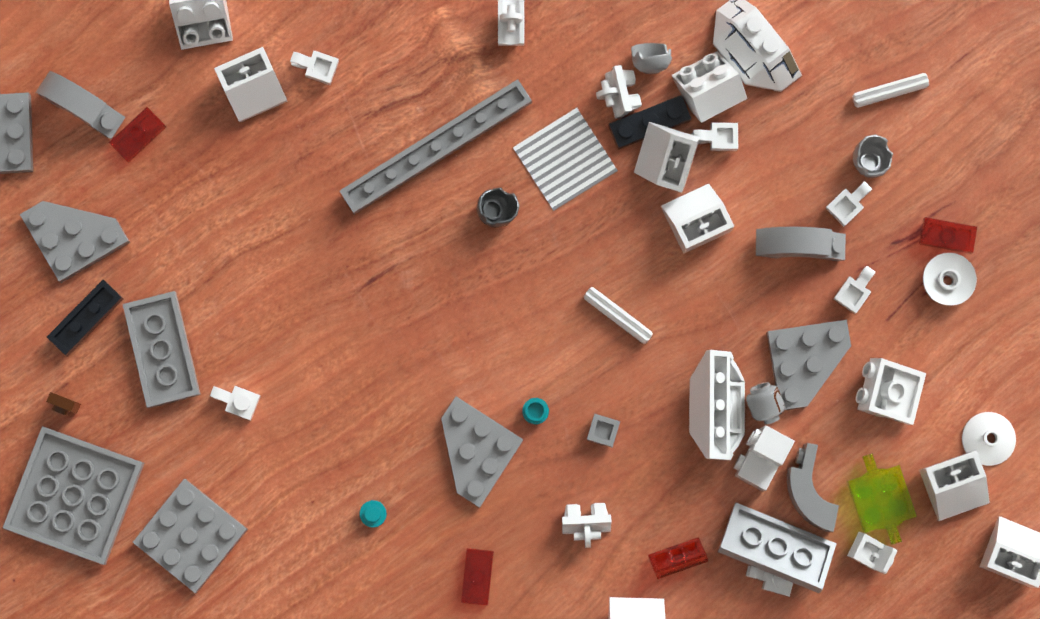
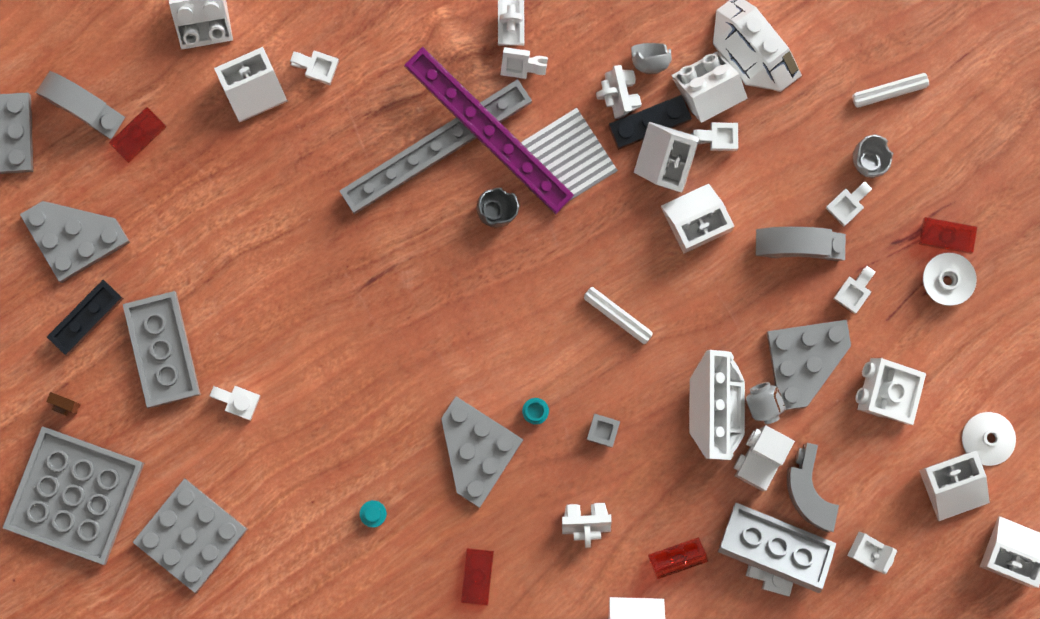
clear neon green plate [847,453,917,545] -> none
none -> magenta tile [404,47,574,215]
none -> white plate [500,47,548,79]

